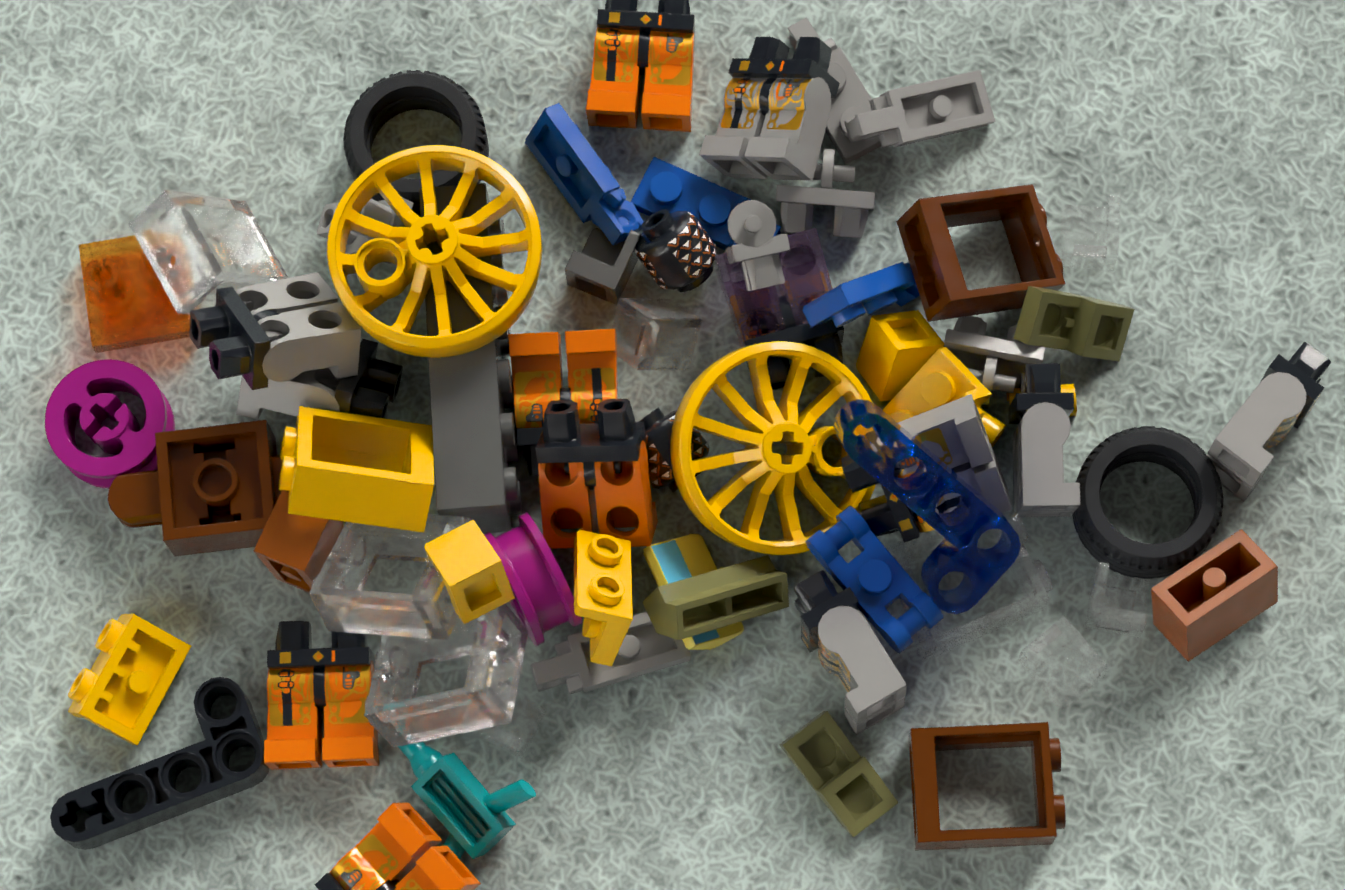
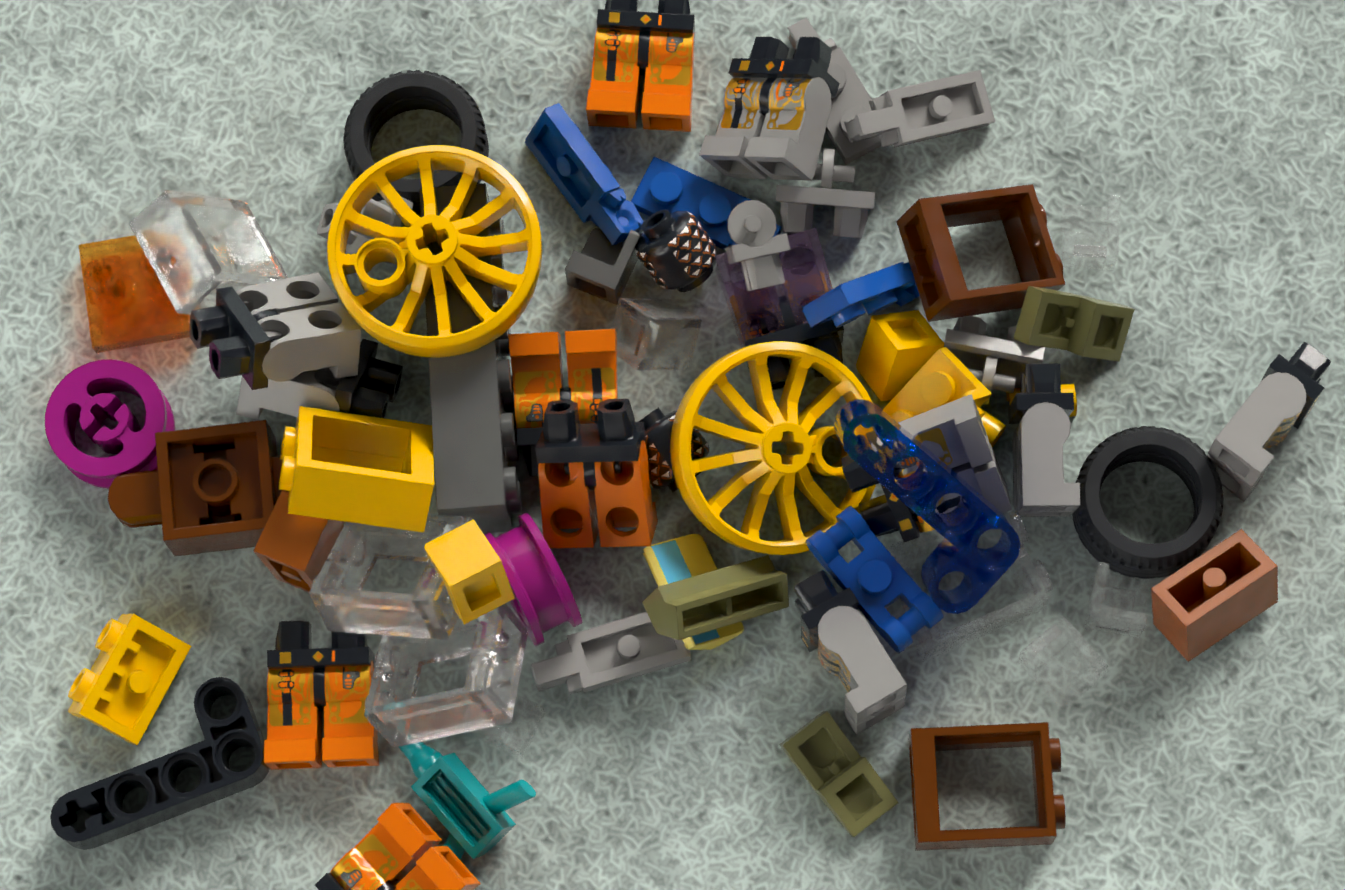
yellow bracket [574,530,633,666] -> none

